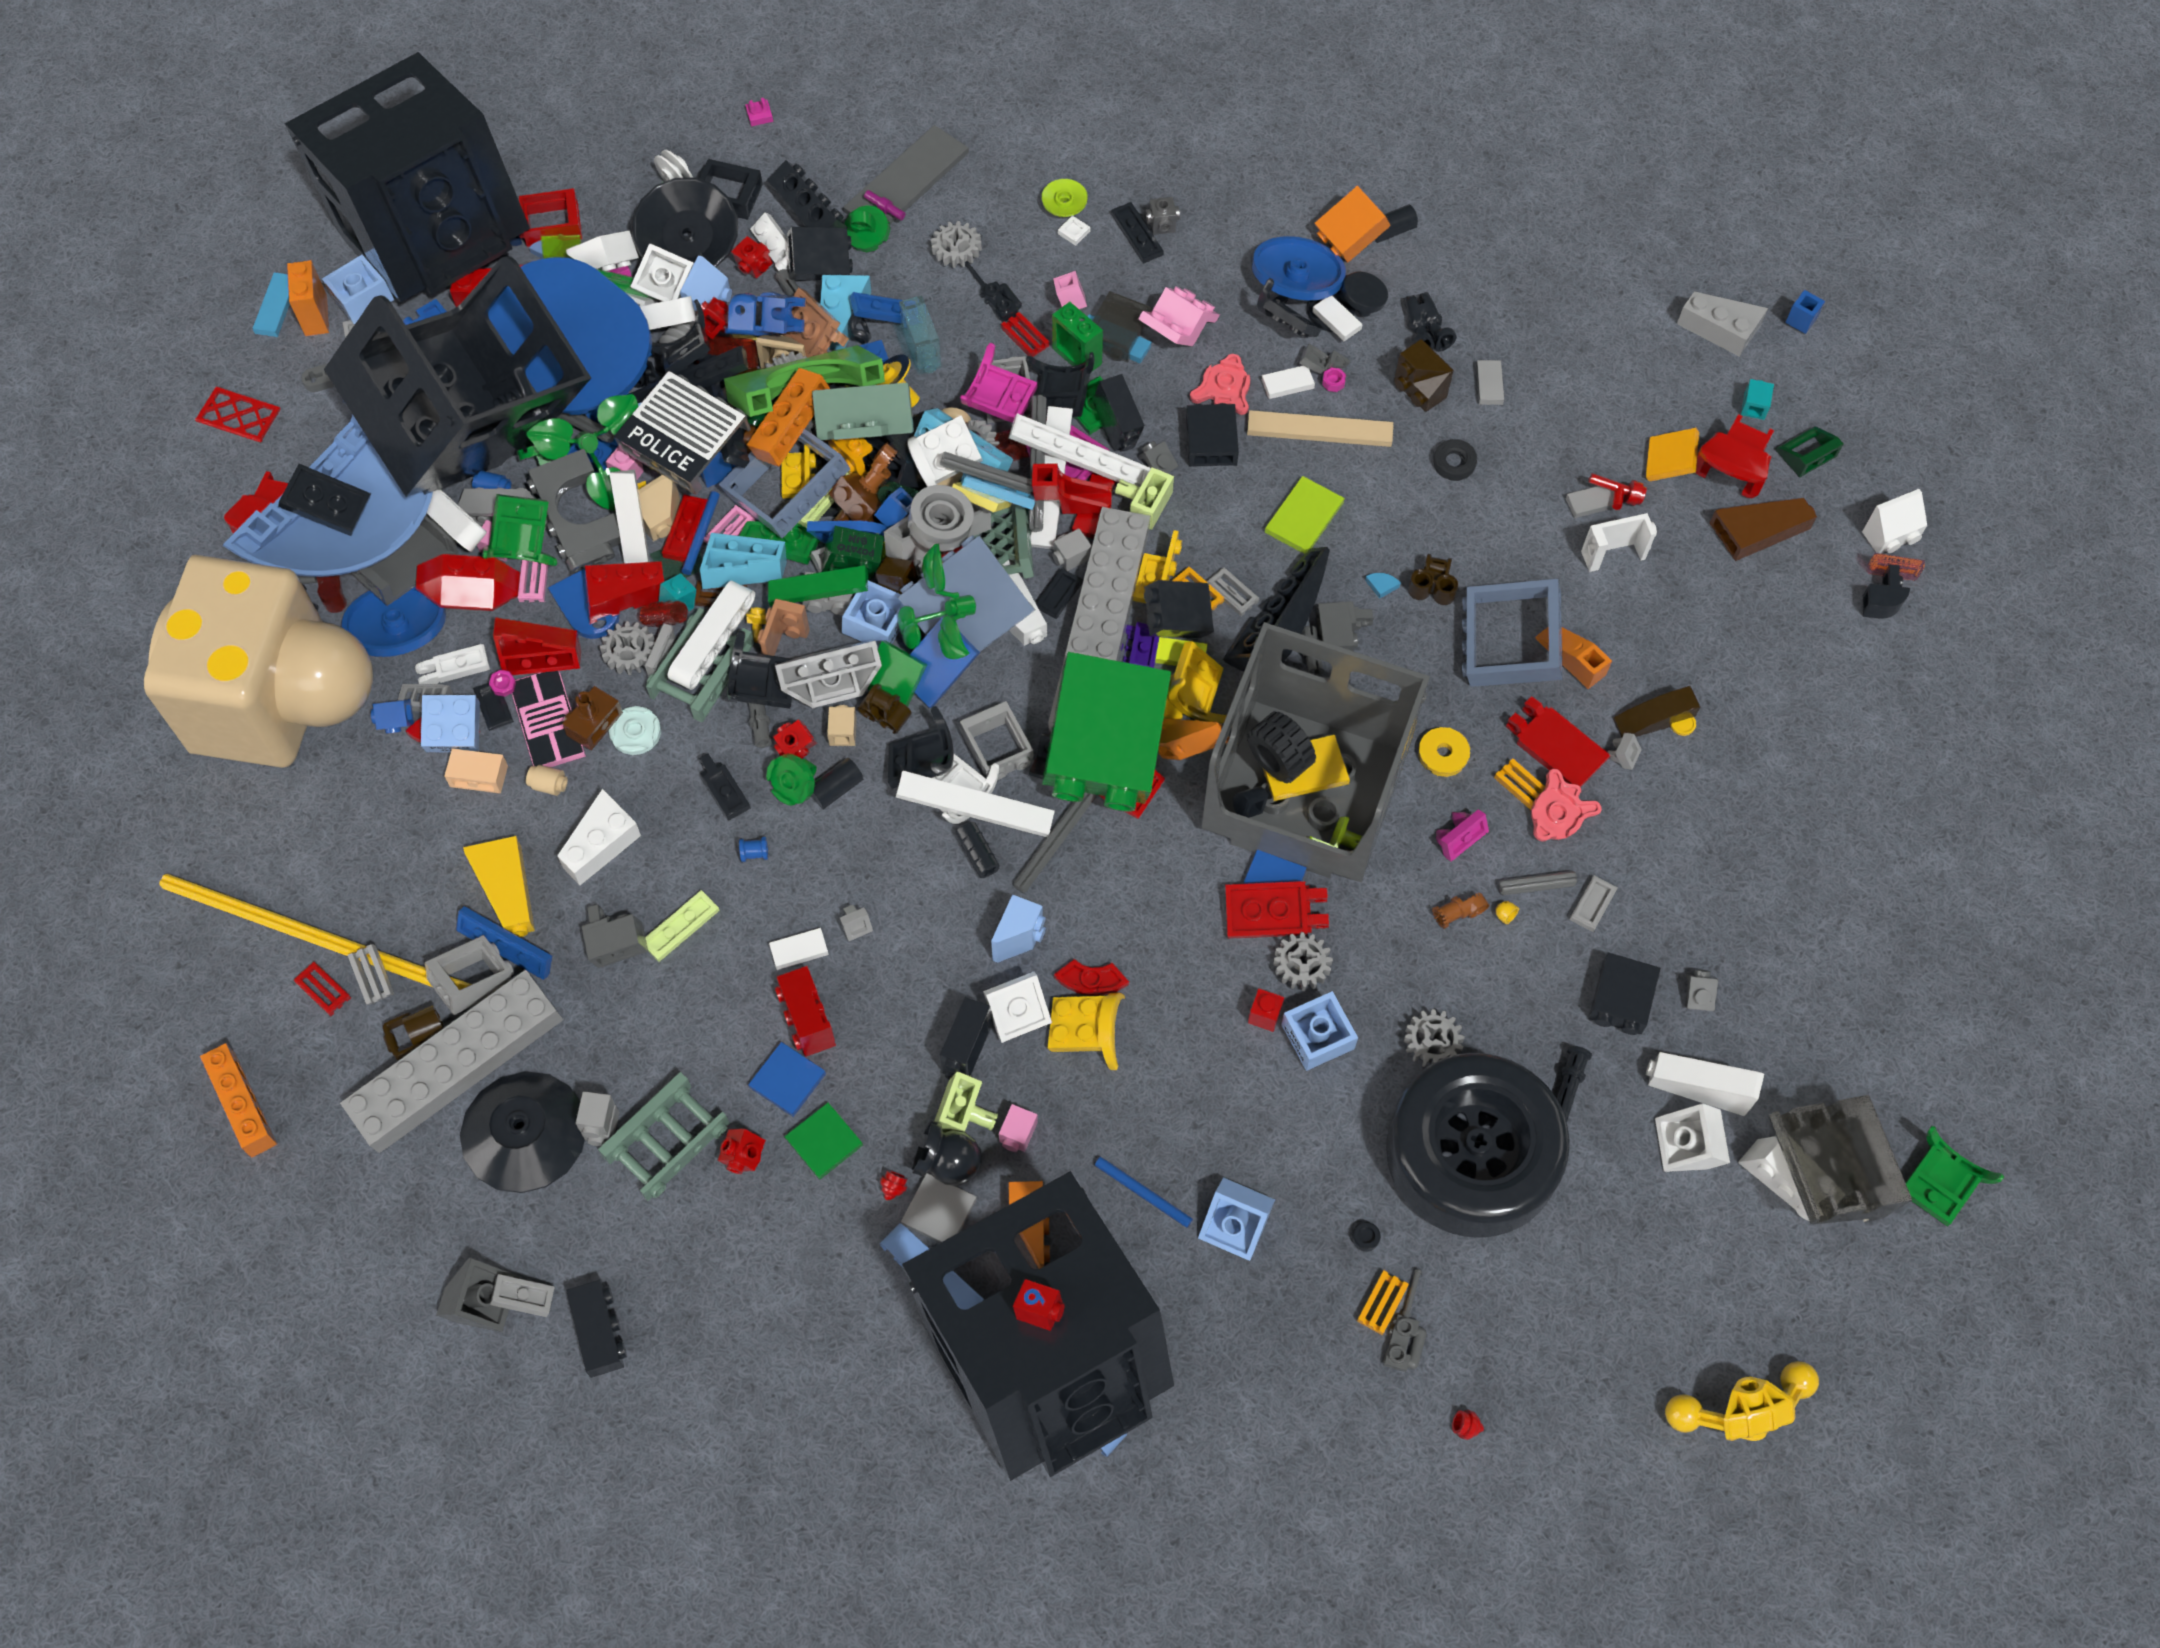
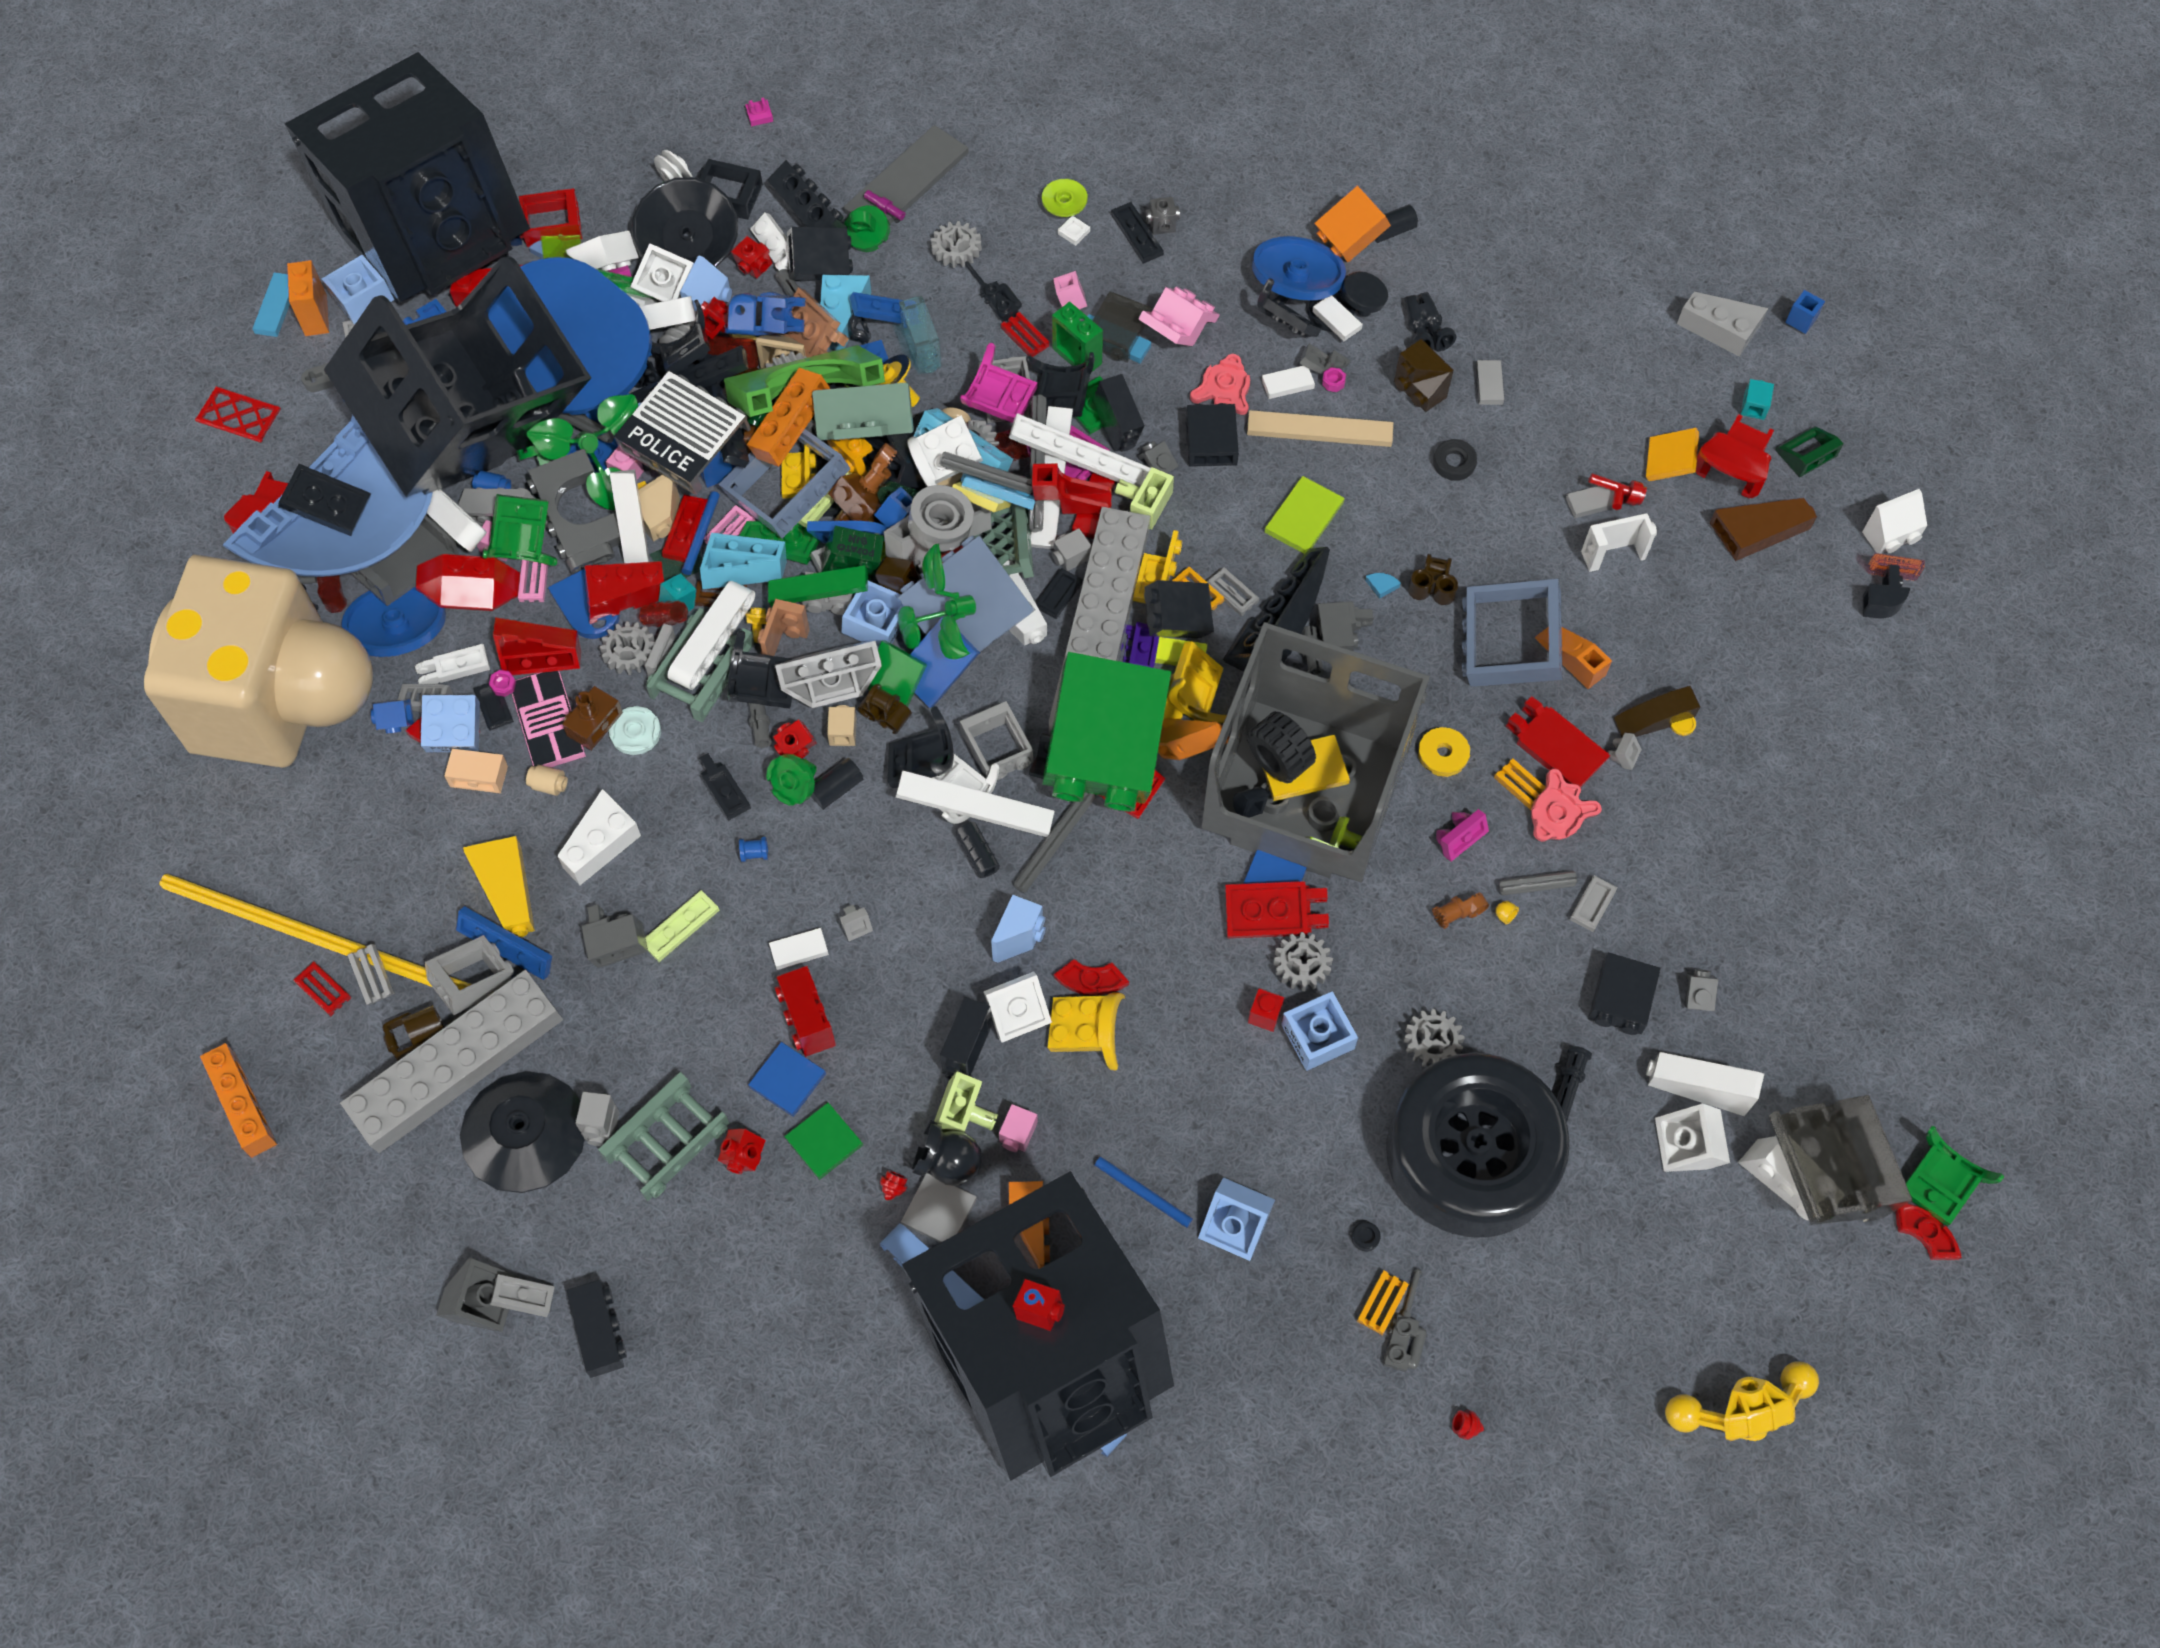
none -> red tile [1894,1203,1962,1260]

